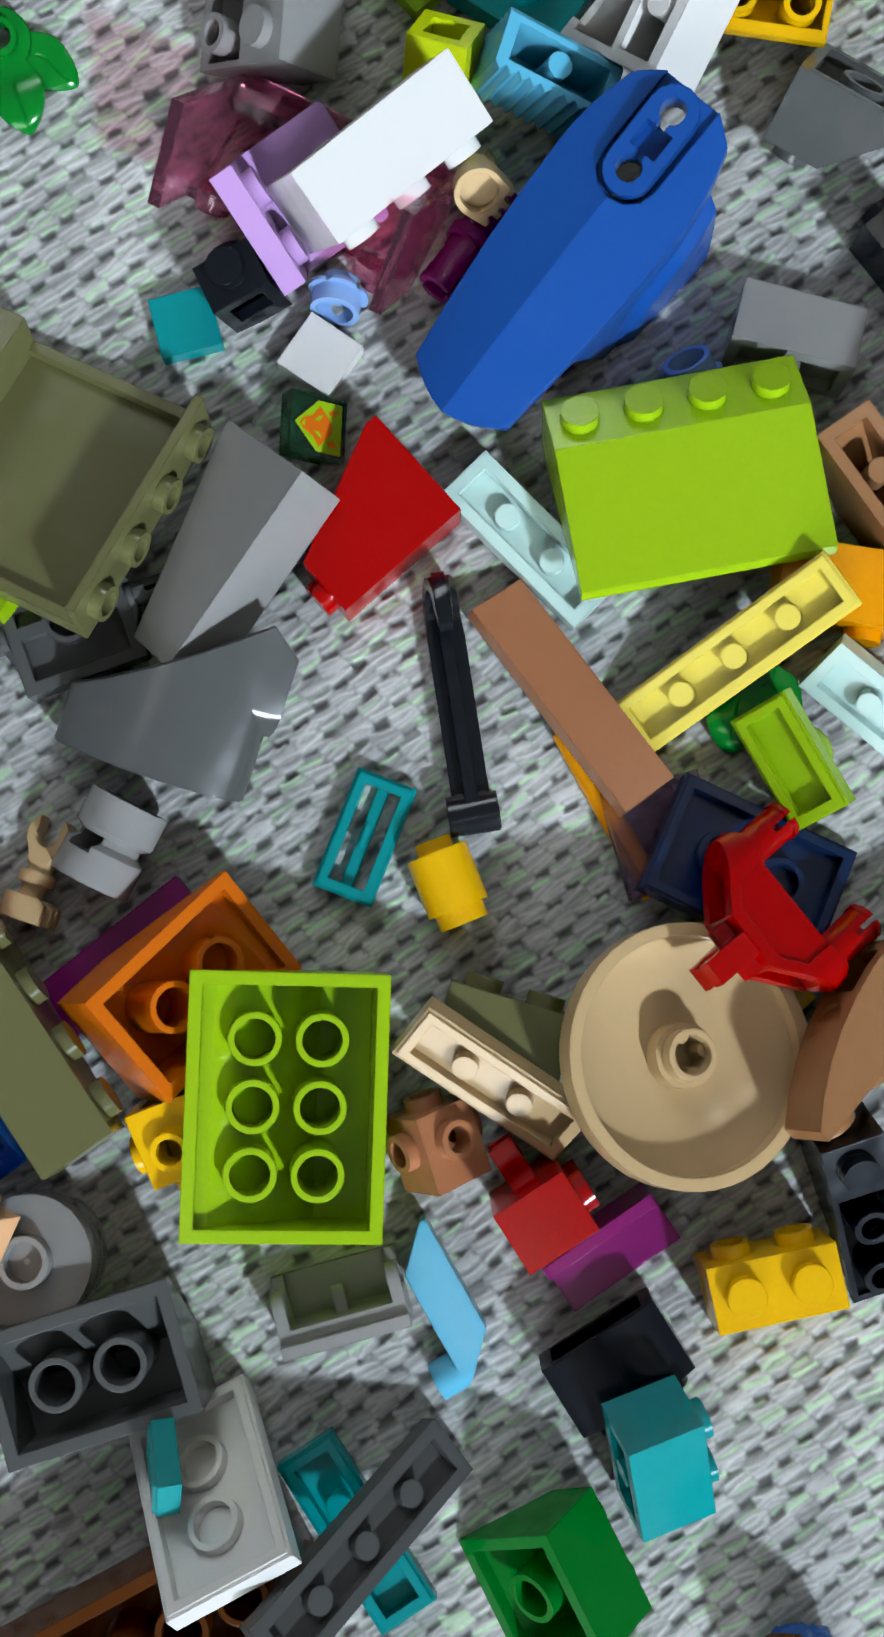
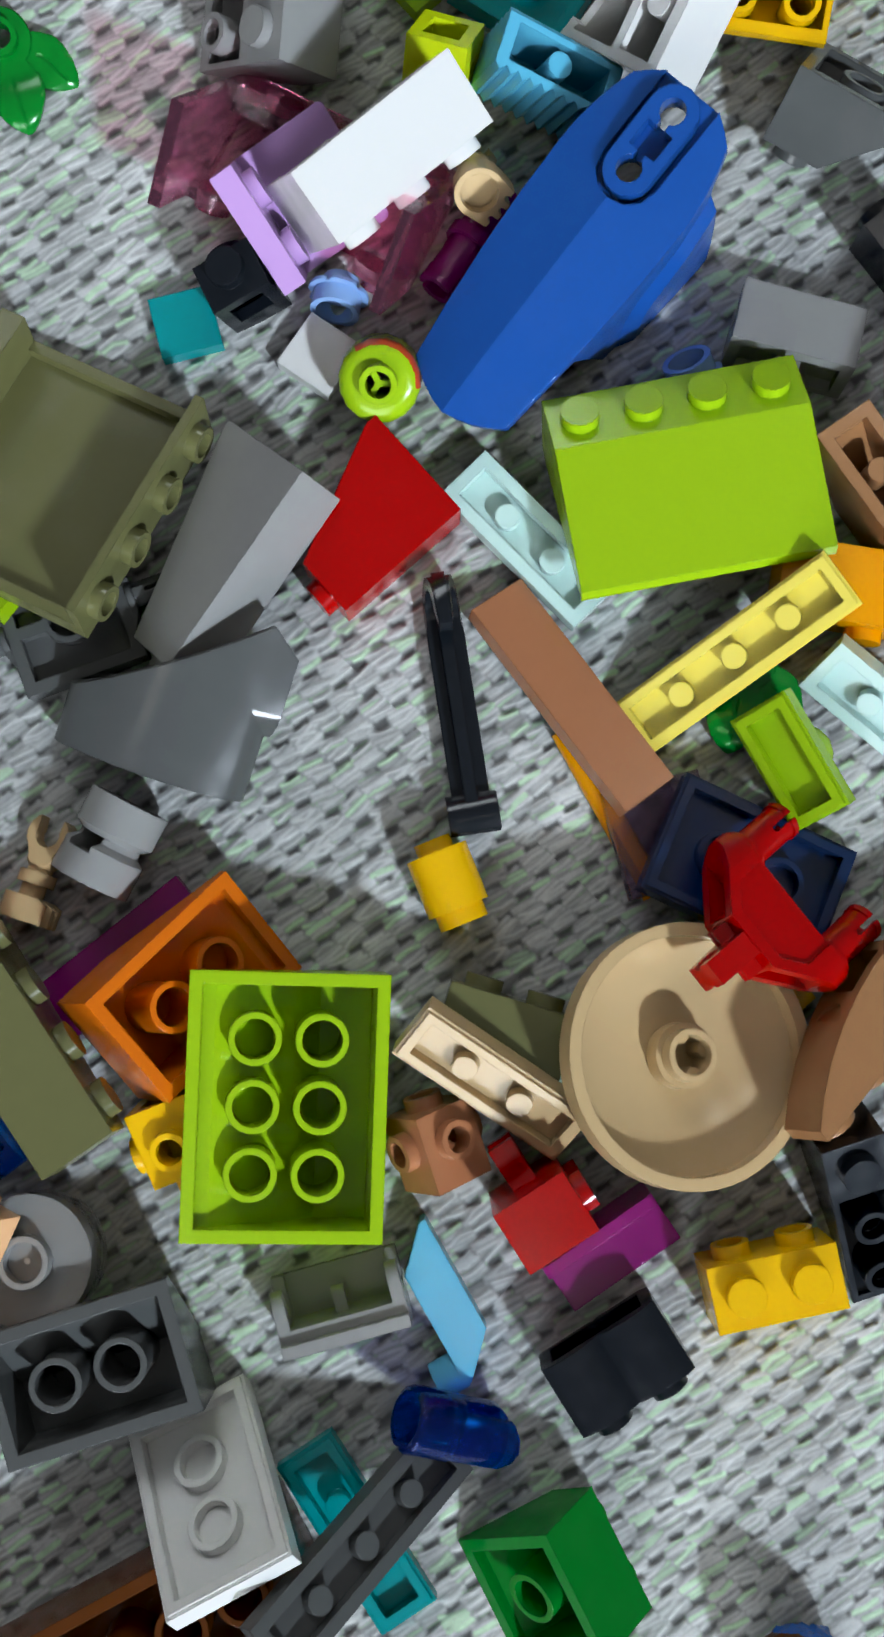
teal tile [146,1417,182,1518] -> none
tile [279,388,347,467] -> none
teal tile [312,767,417,908] -> none
teal brick [601,1374,719,1543] -> none
none -> lime head [338,333,422,423]
none -> clear blue arm [390,1384,521,1469]

